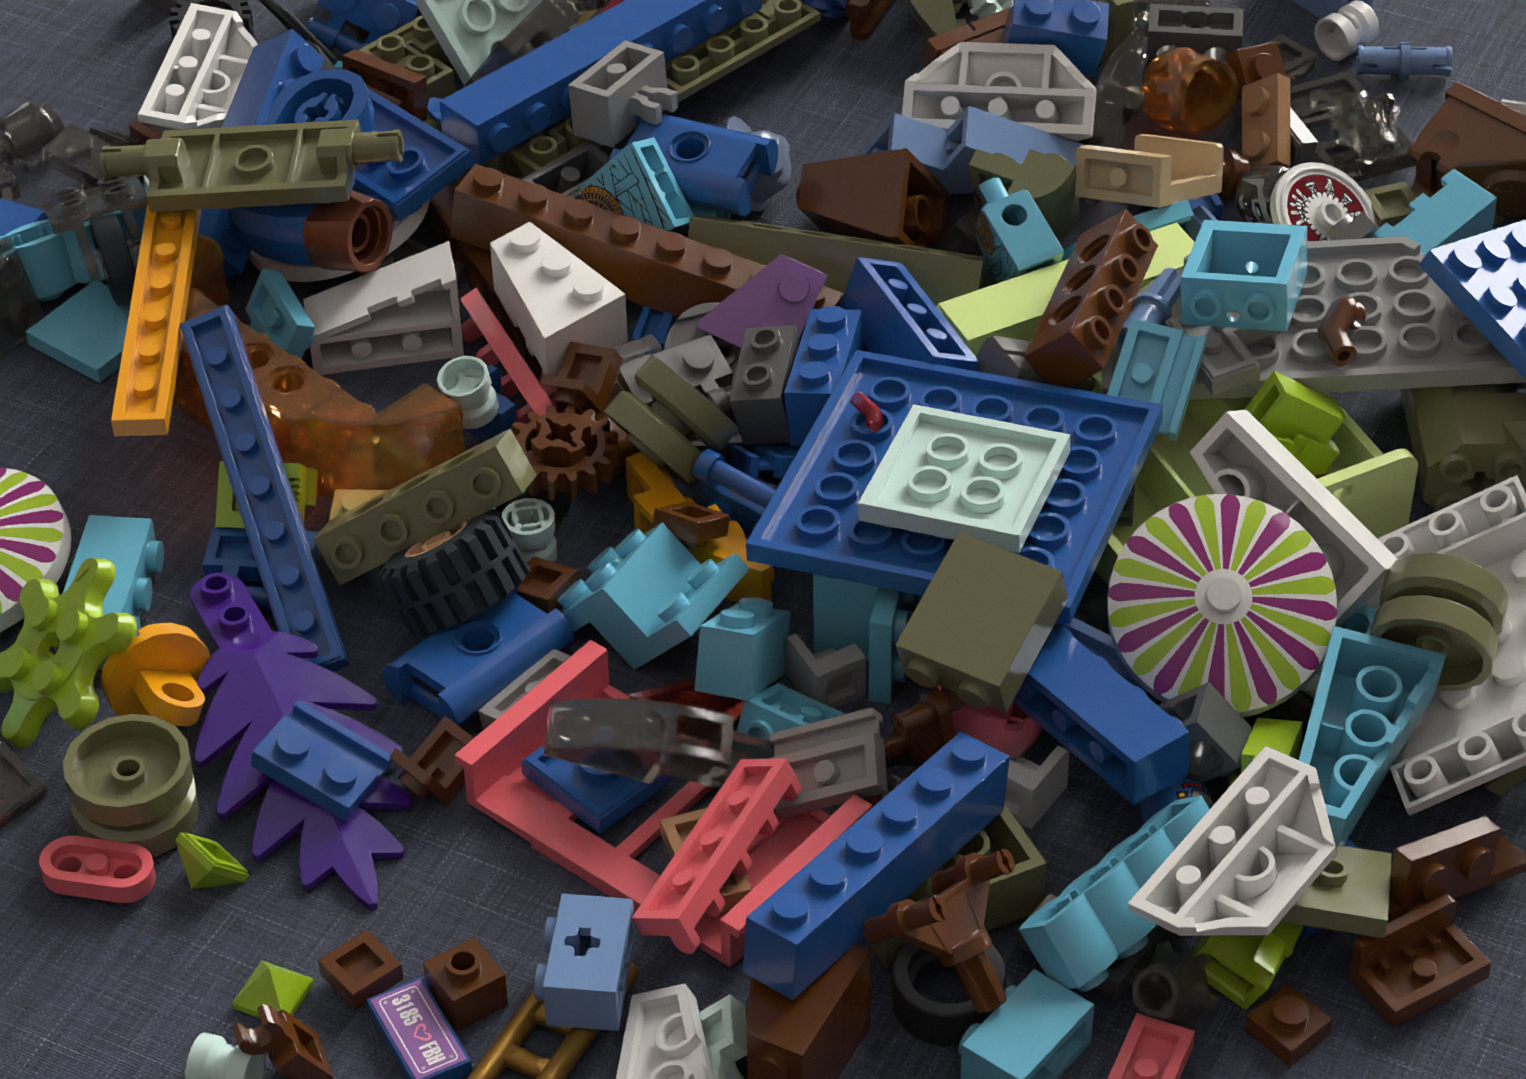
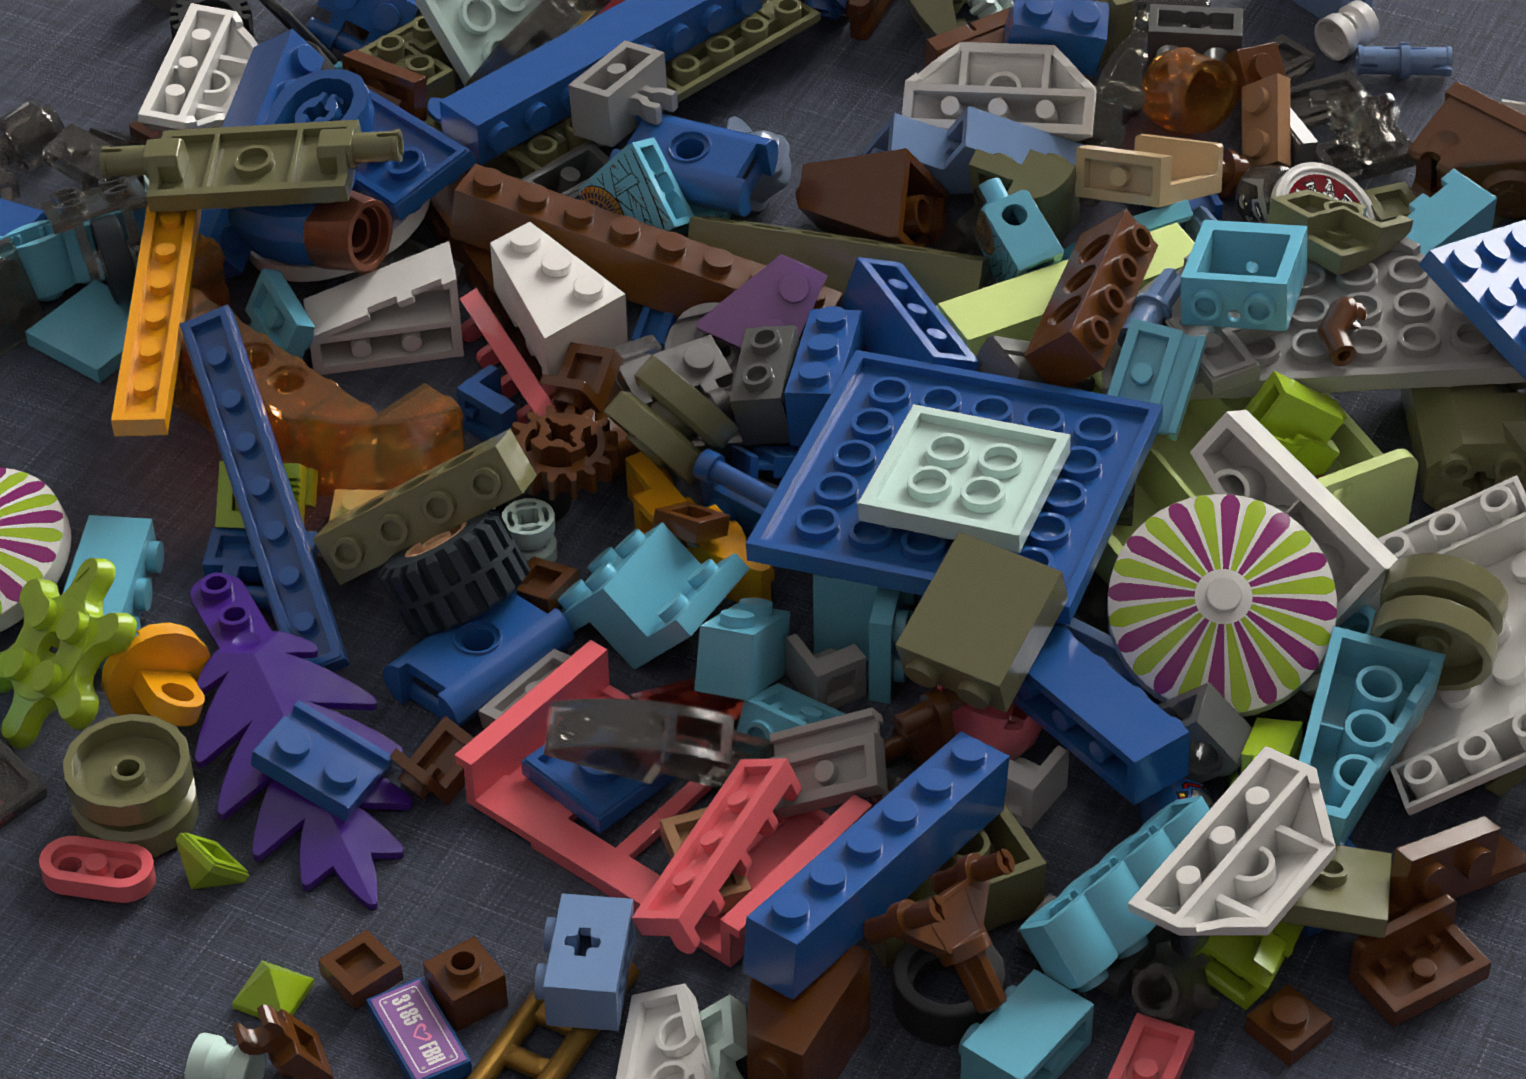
light aqua wheel [437,356,499,429] -> none
red leg [850,392,883,433] -> none
none -> olive slope [1267,190,1413,275]

